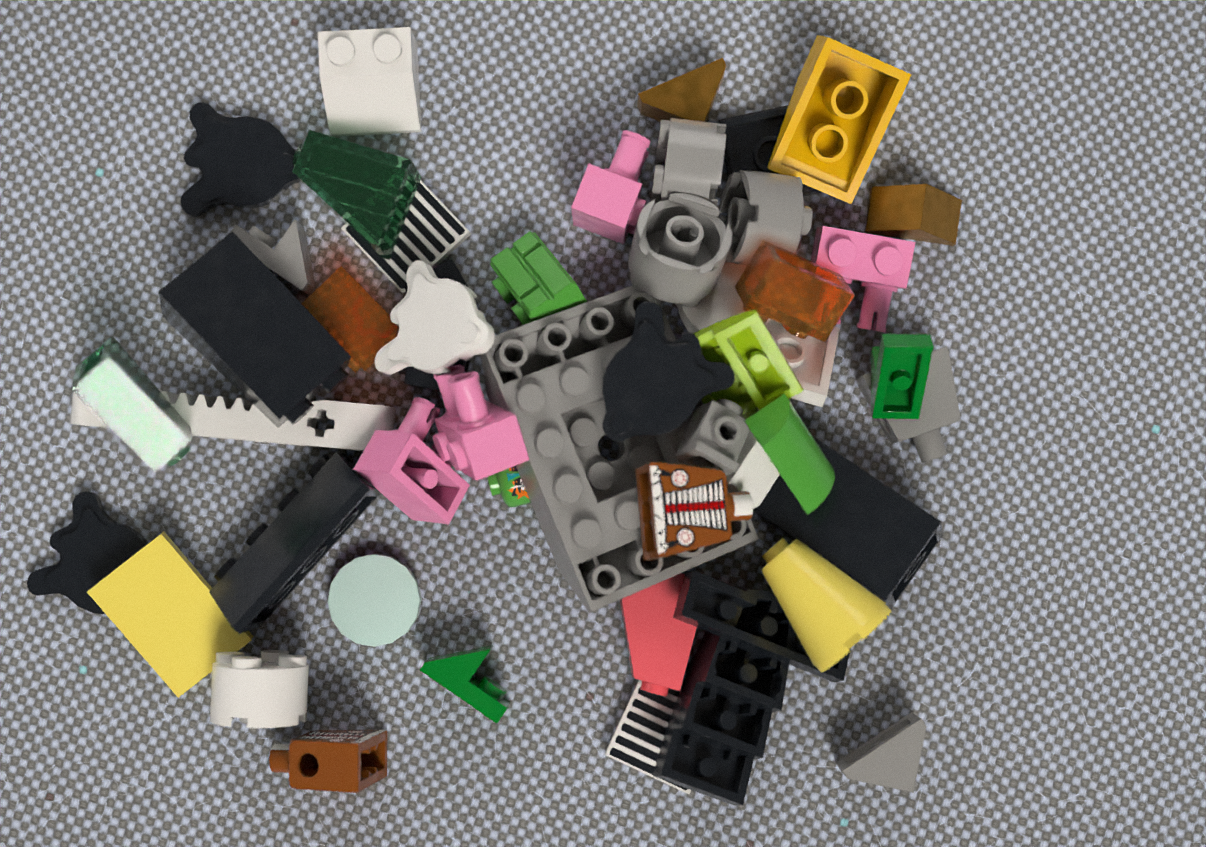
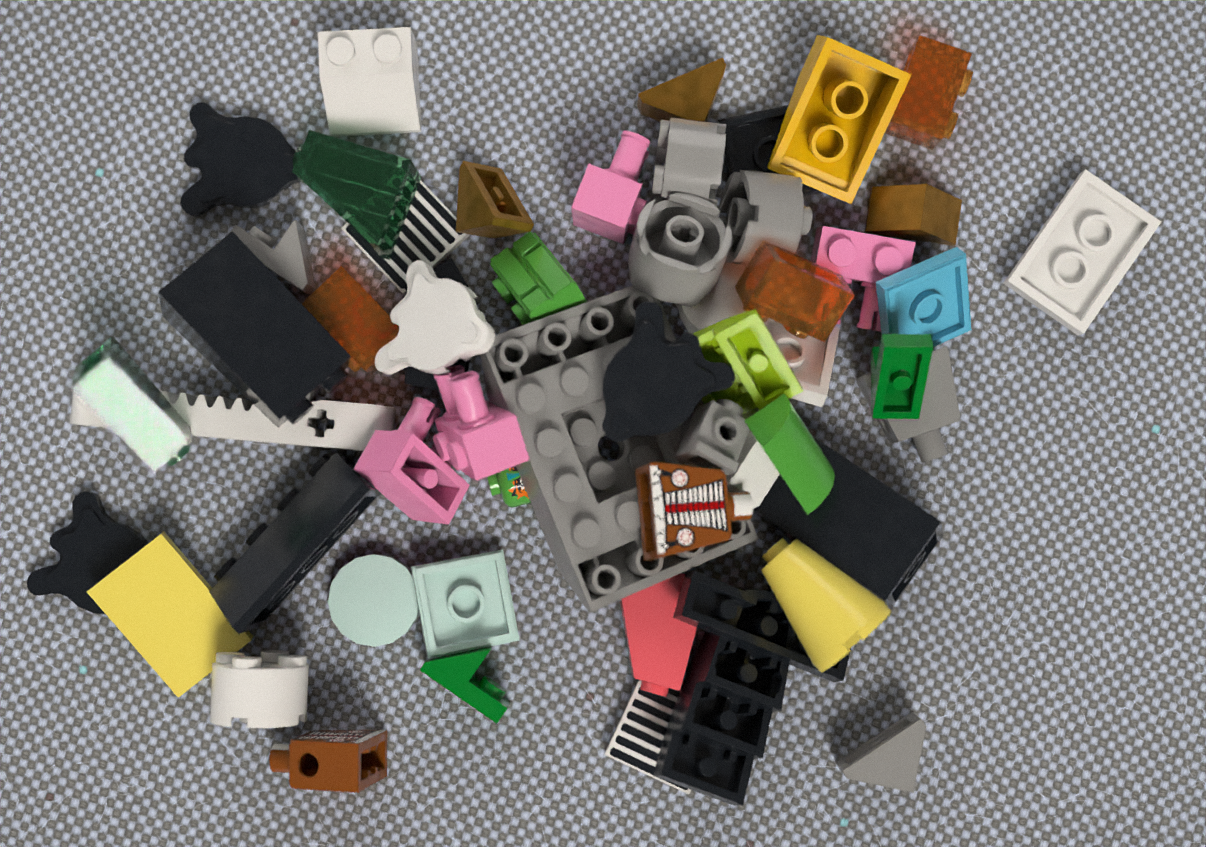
none -> light aqua tile [411,549,520,659]
none -> pearl gold slope [456,161,534,239]
none -> medium azure tile [876,247,972,347]
none -> clear orange brick [885,35,973,150]
none -> white plate [1003,169,1161,336]

